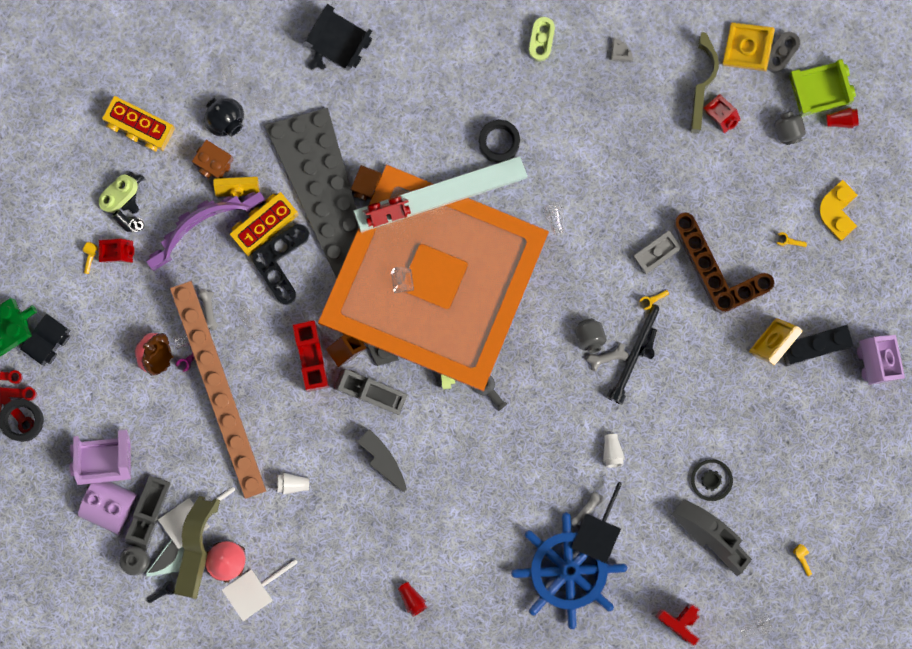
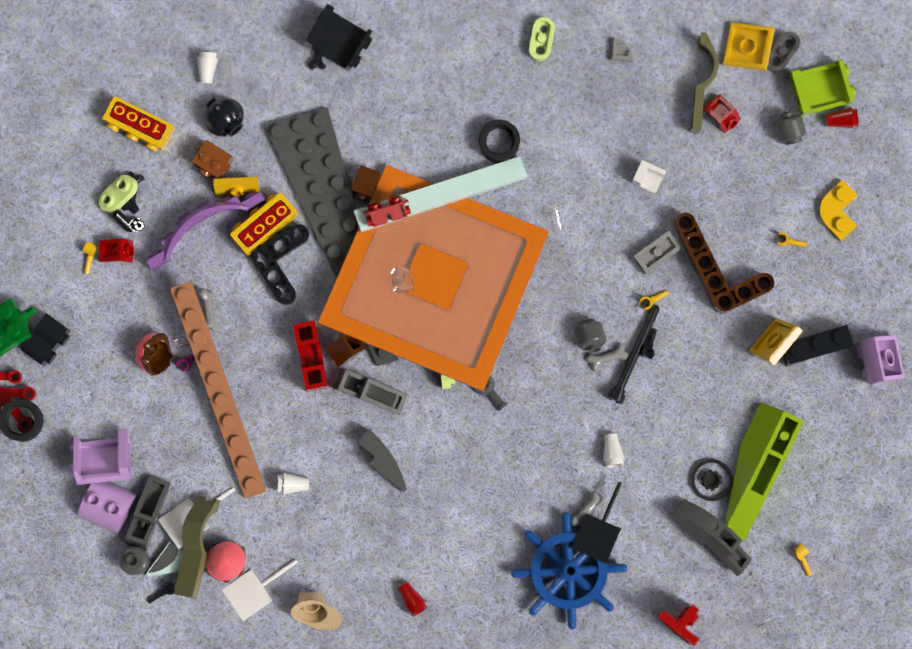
none -> white cone [197,52,218,84]
none -> tan piece [291,592,342,630]
none -> white panel [632,160,666,193]
none -> lime wedge [725,403,804,542]

